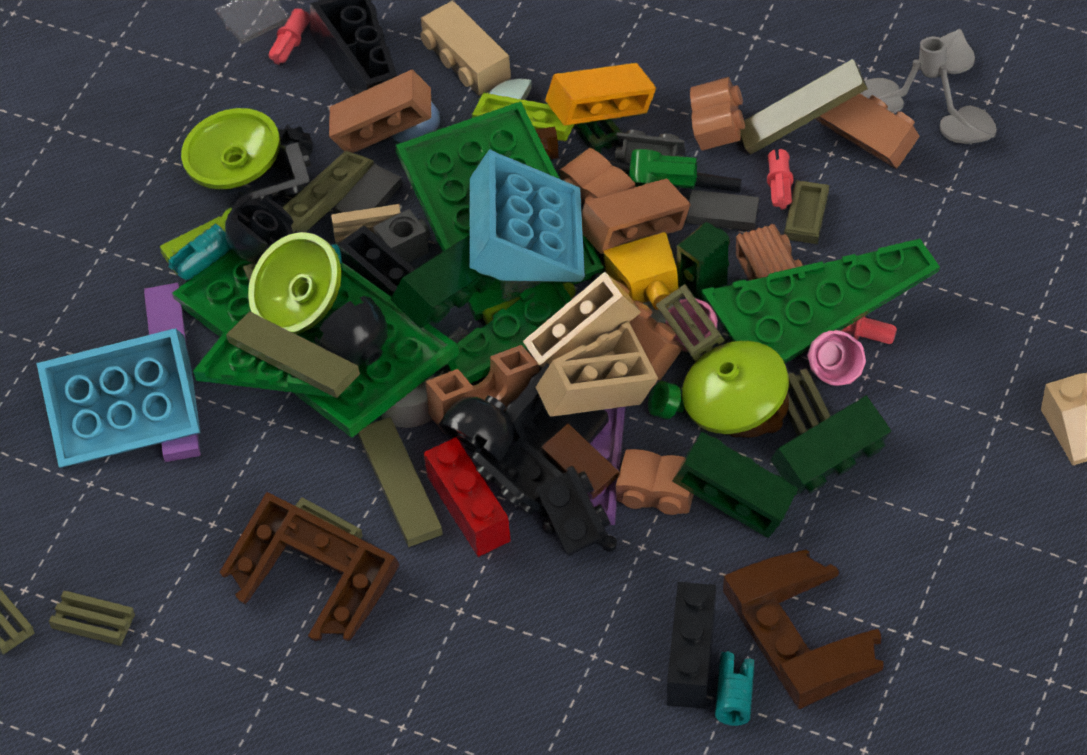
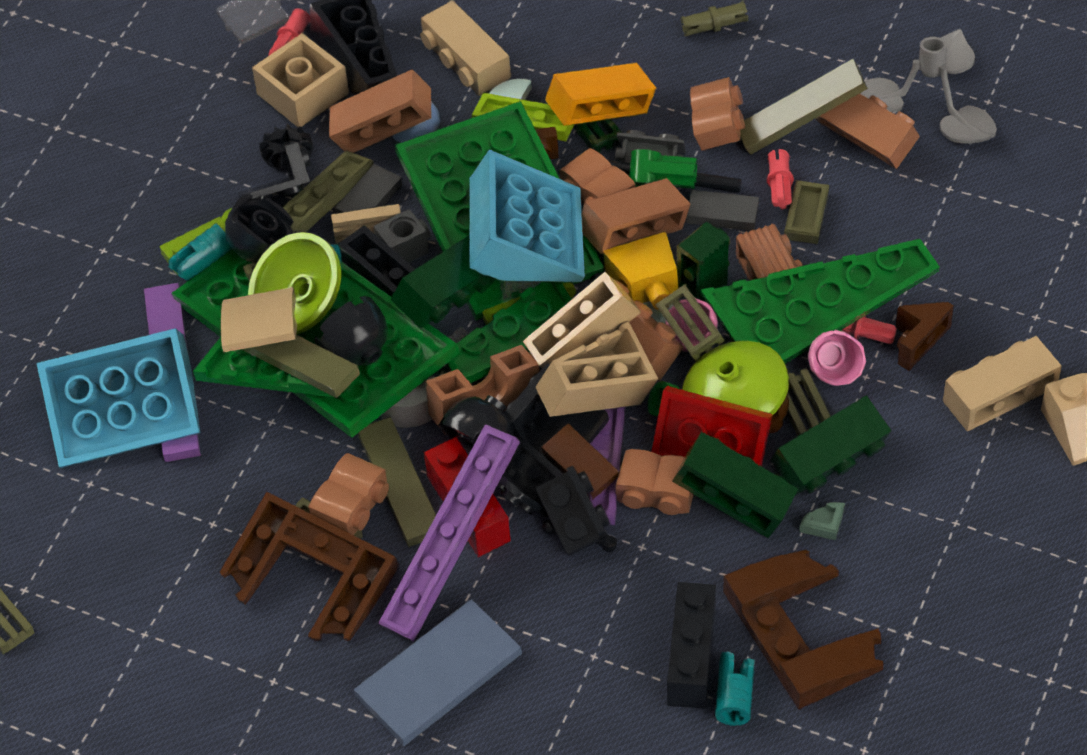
olive tile [49,590,135,646] -> none
lime dish [181,108,281,189] -> none
none -> tan slope [221,287,297,353]
none -> tan brick [252,33,349,127]
none -> nougat brick [309,453,389,535]
none -> sand blue tile [353,599,522,746]
none -> medium lavender tile [378,424,520,642]
none -> red plate [651,386,773,467]
none -> olive pin [680,1,748,37]
none -> sand green tile [800,502,845,540]
none -> reddish brown slope [896,302,954,371]
none -> tan brick [943,336,1062,432]

